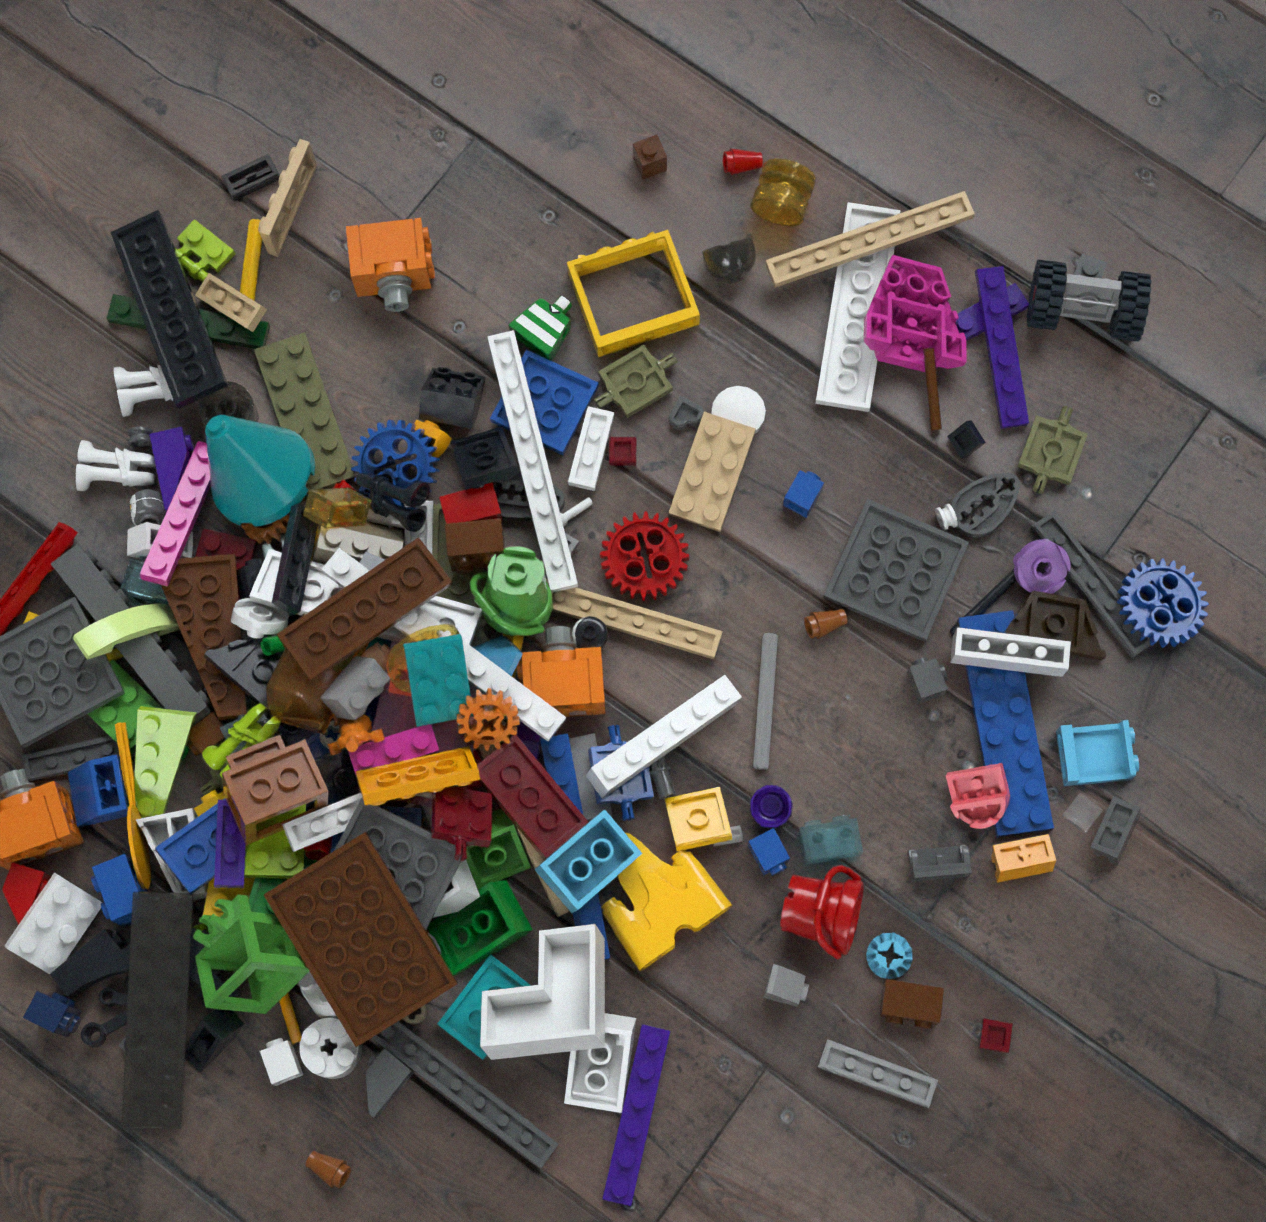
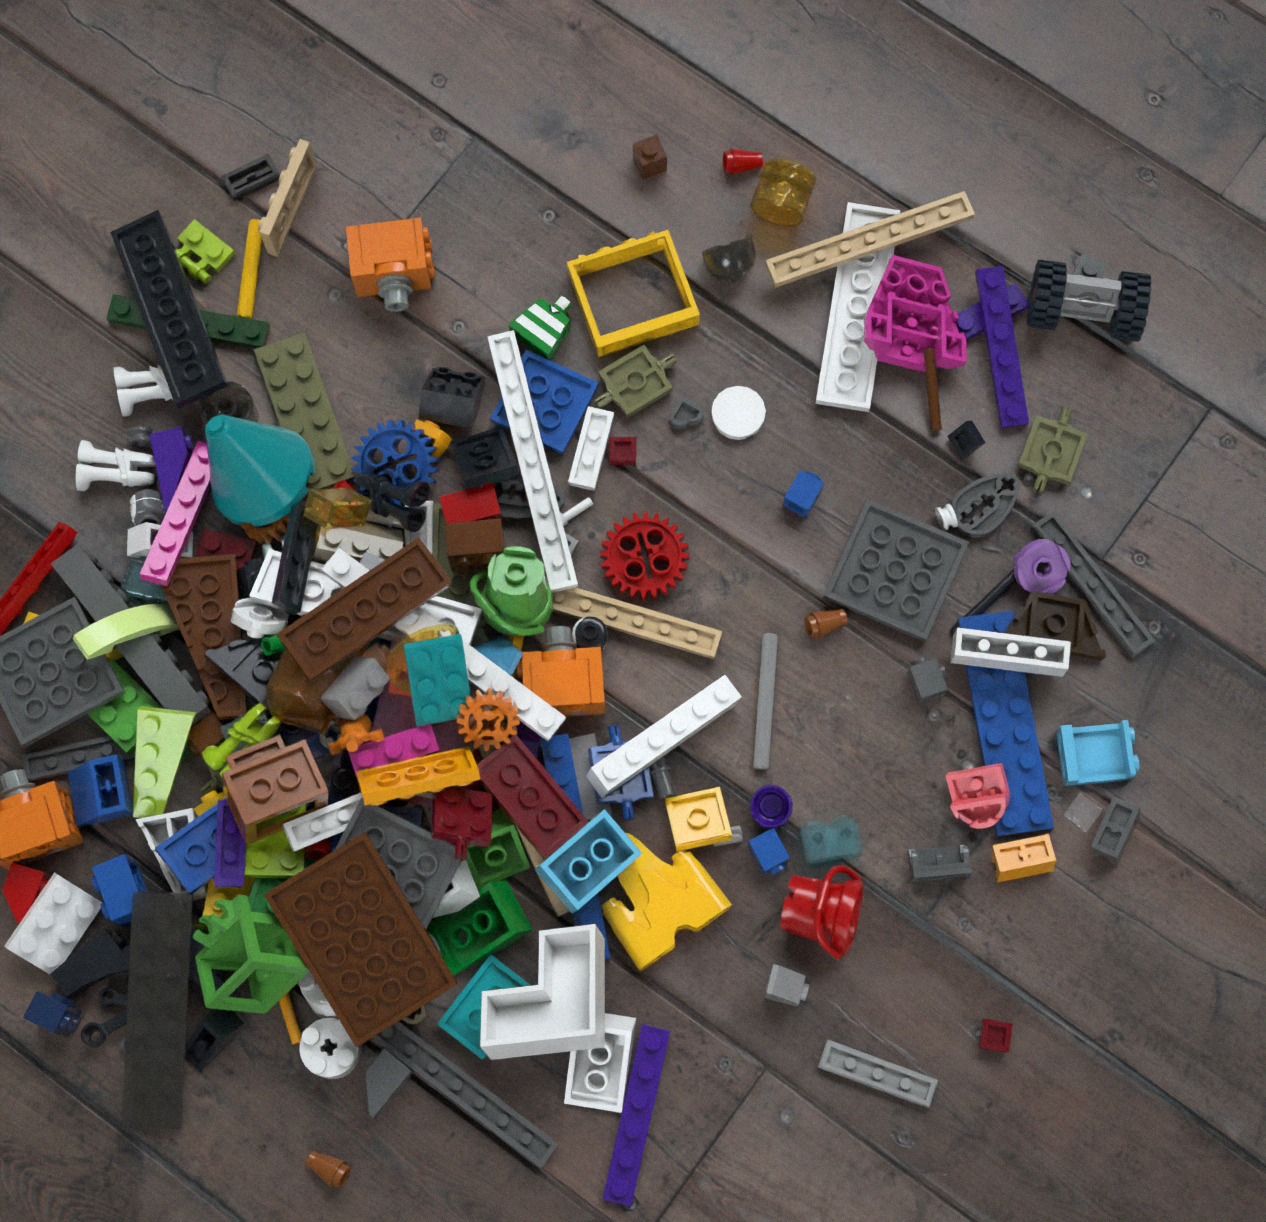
light orange piece [115,722,151,890] -> none
tan plate [195,273,267,332] -> none
white brick [260,1038,303,1086] -> none
tan plate [668,412,756,532] -> none
medium azure gear [866,933,913,979] -> none
reddish brown brick [879,979,944,1029] -> none
gear [1117,558,1209,648] -> none

